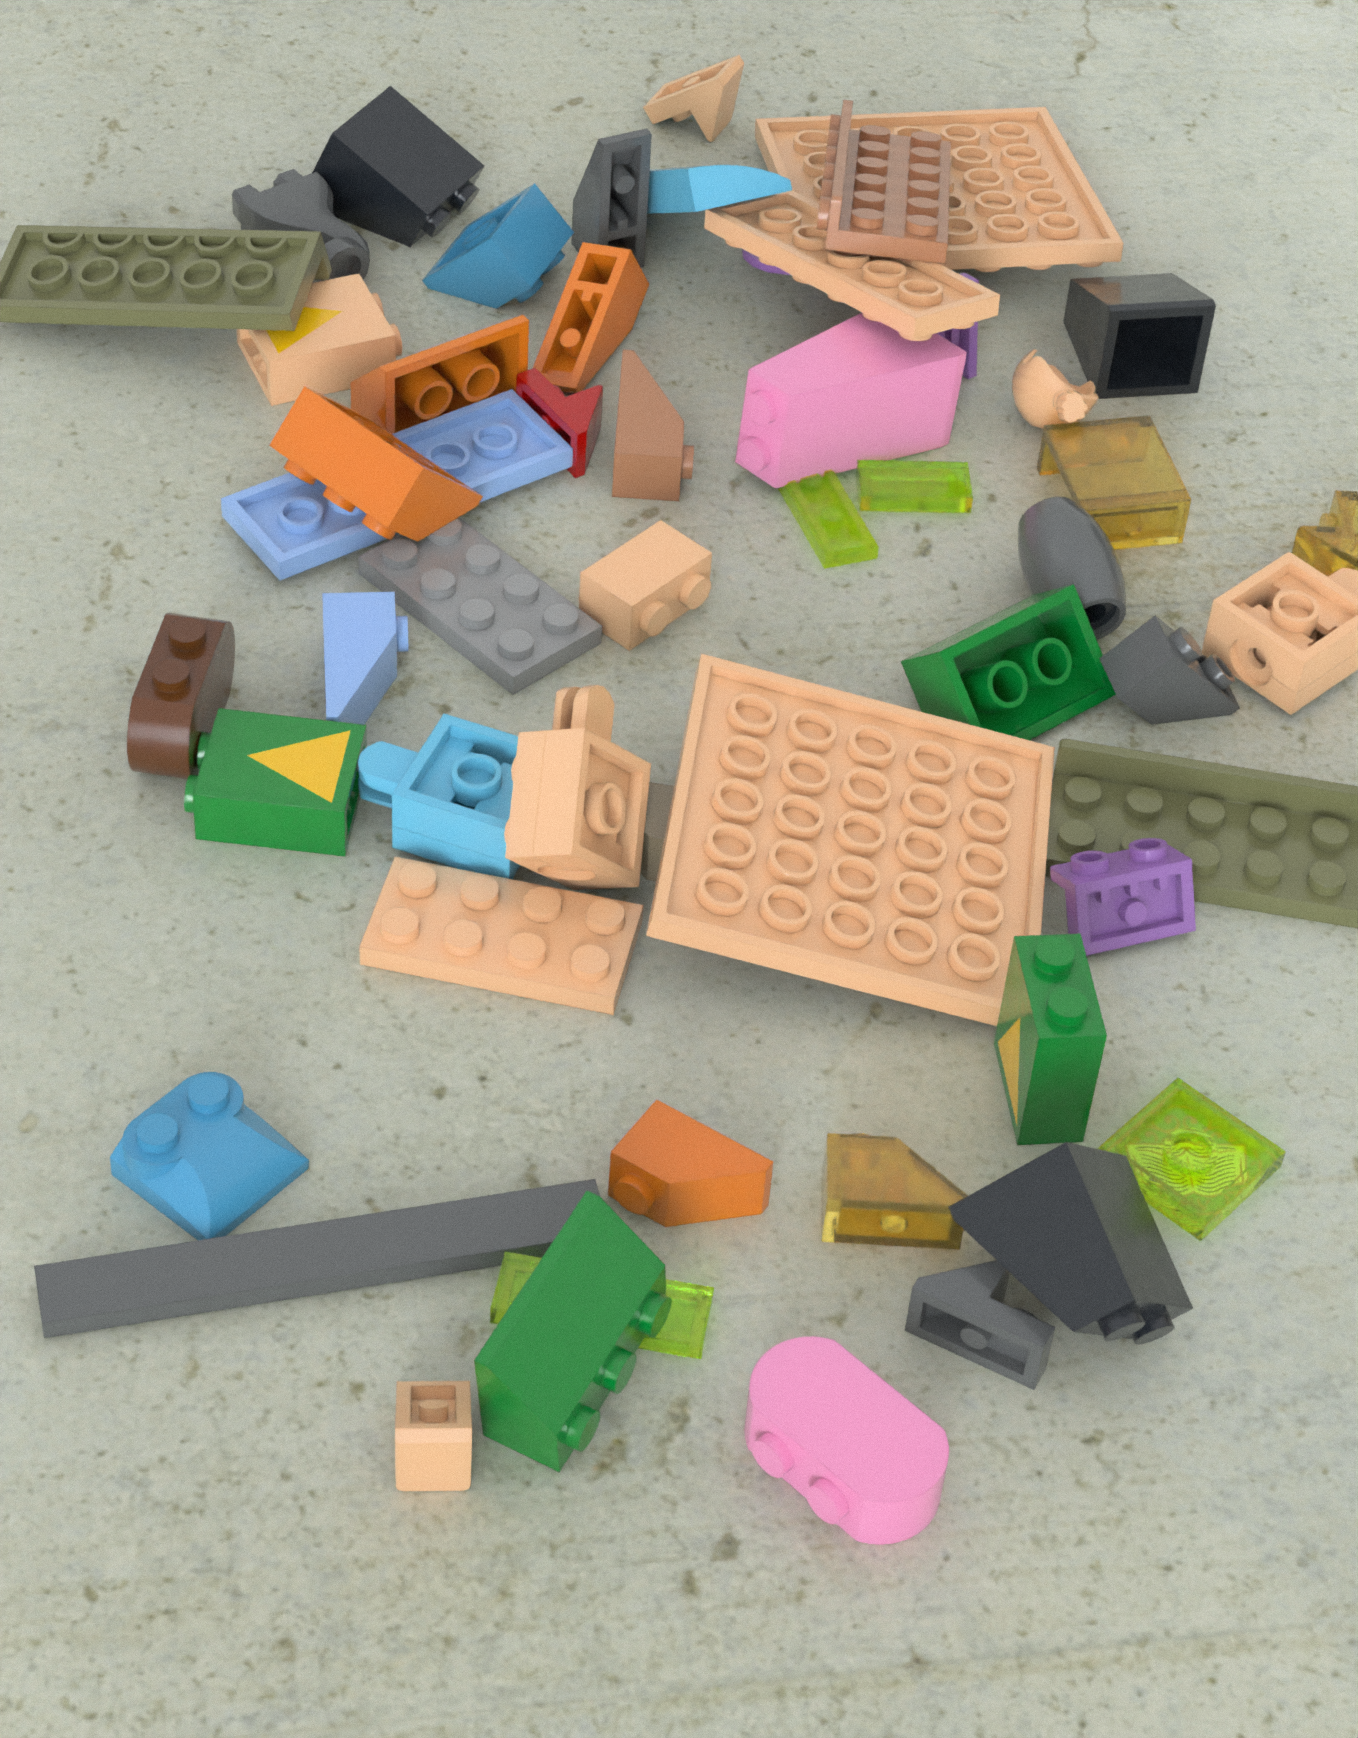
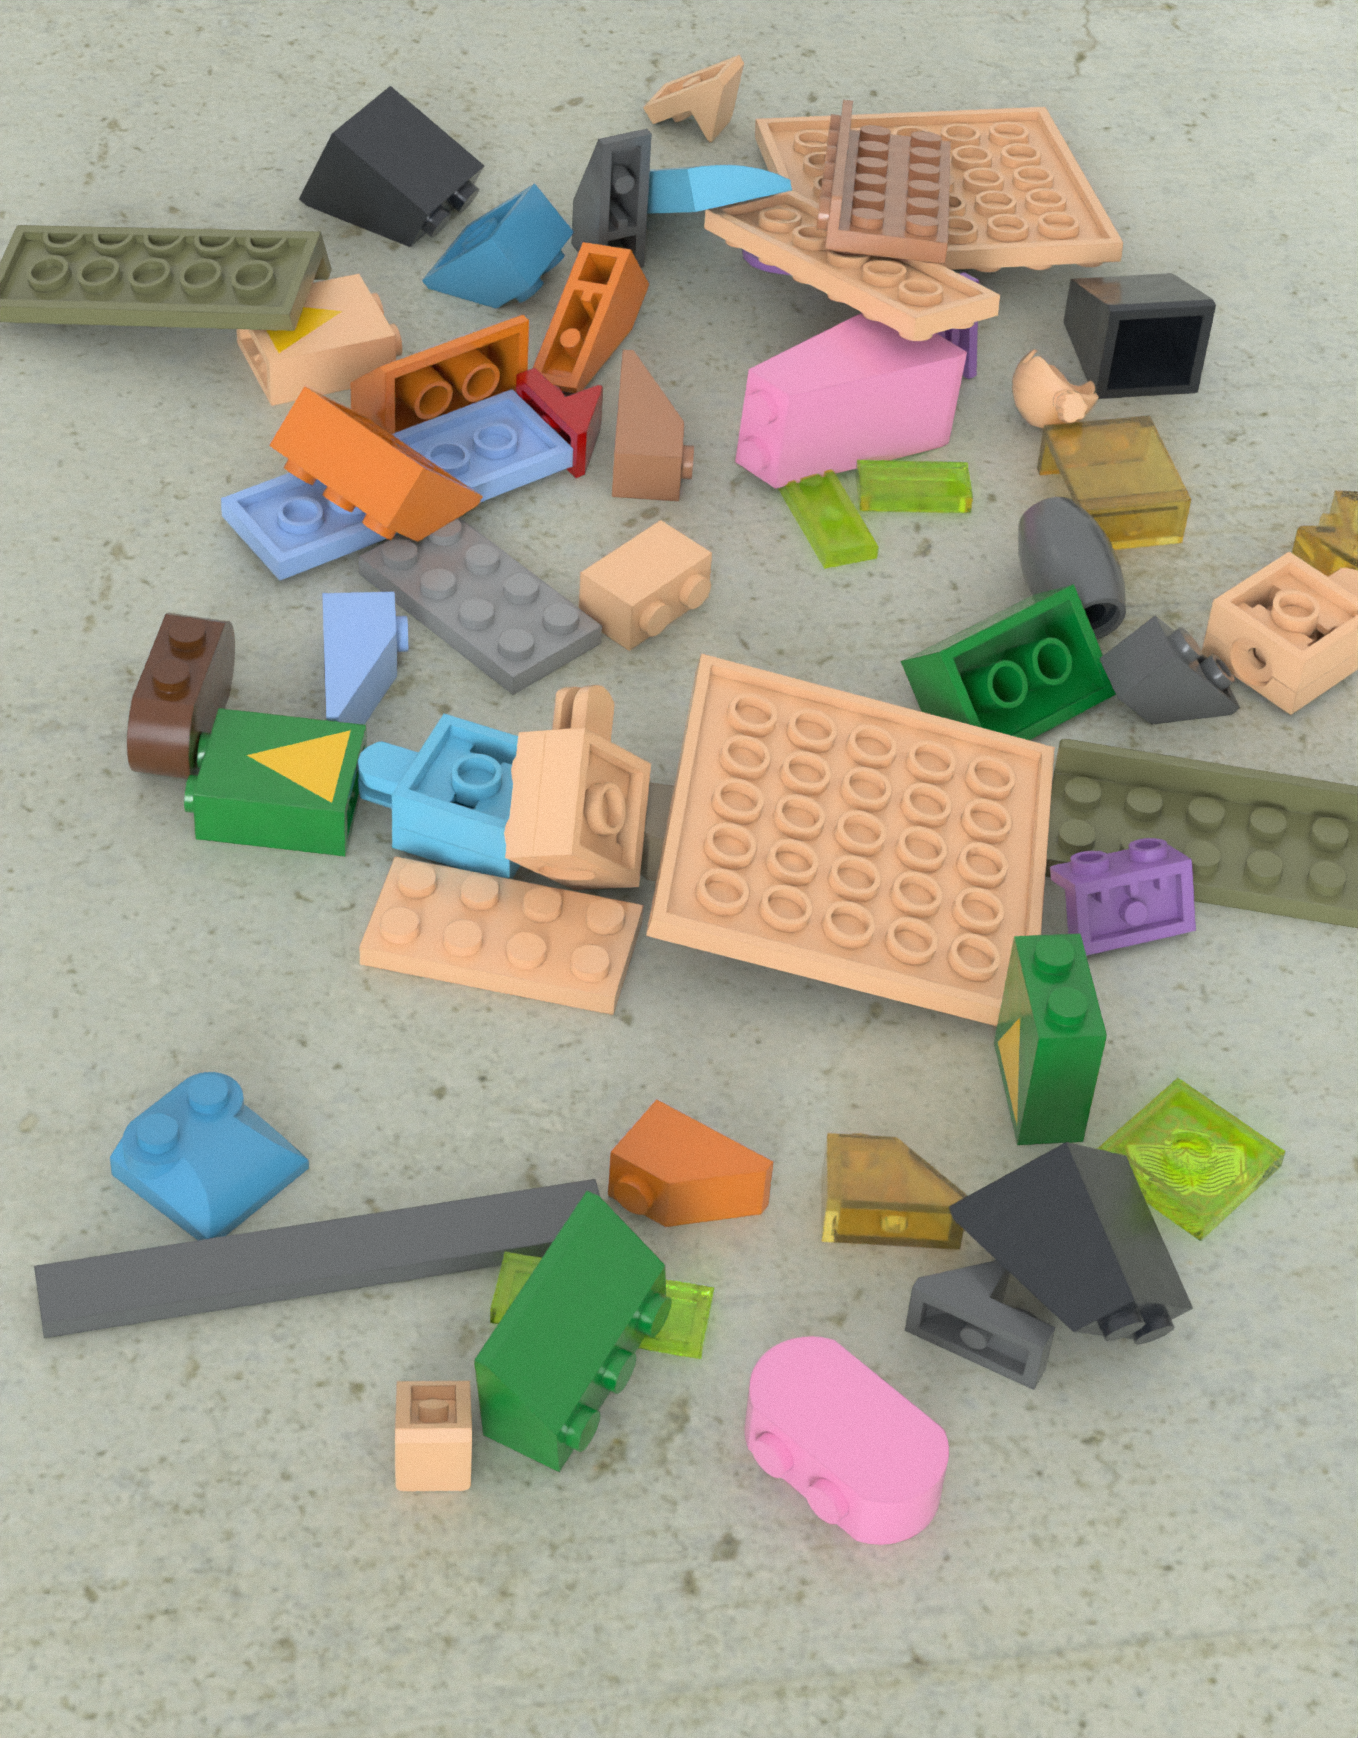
dark grey hips [232,169,370,281] -> none

